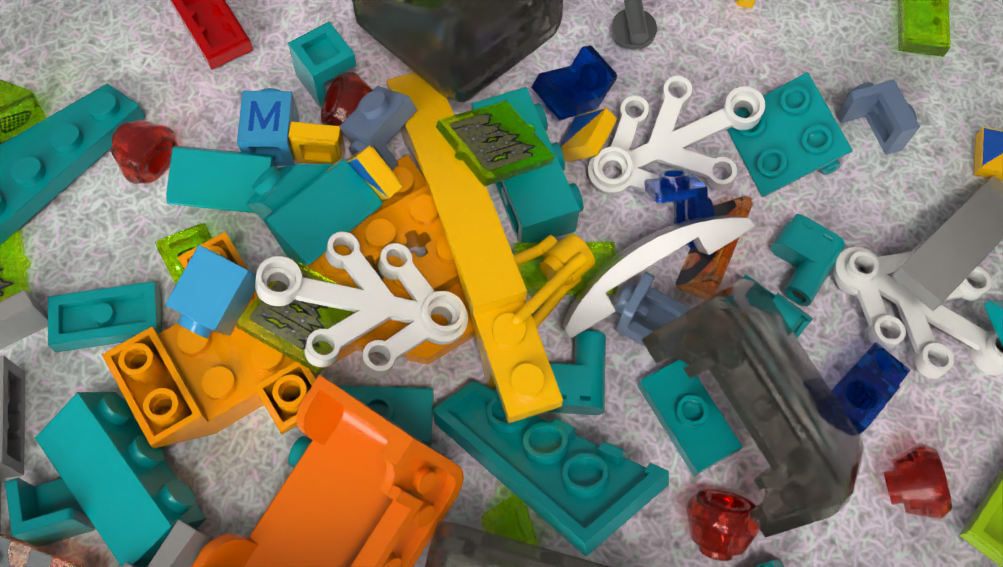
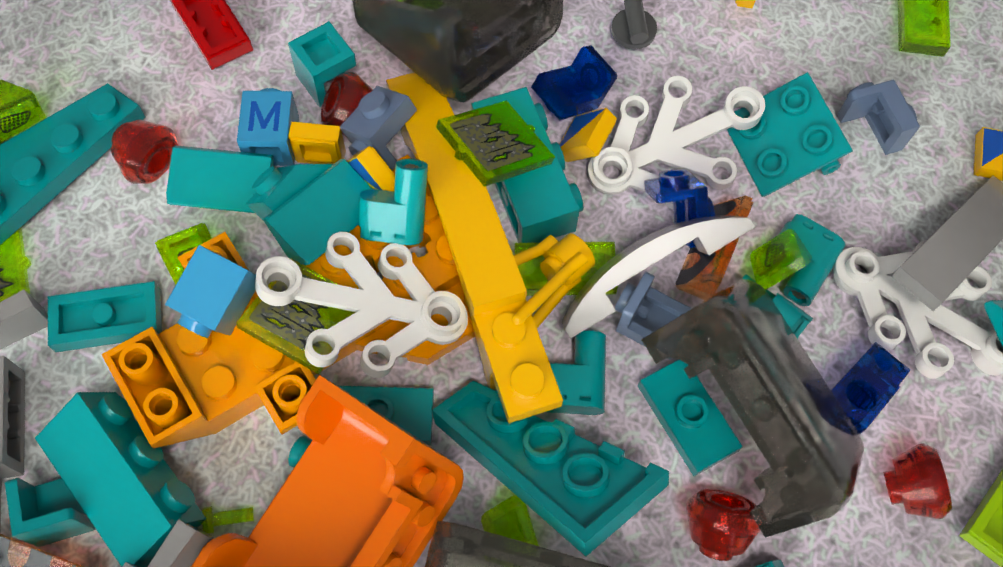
none -> clear neon green piece [201,506,254,534]
none -> teal piece [359,159,428,245]
none -> clear neon green slope [750,229,812,291]

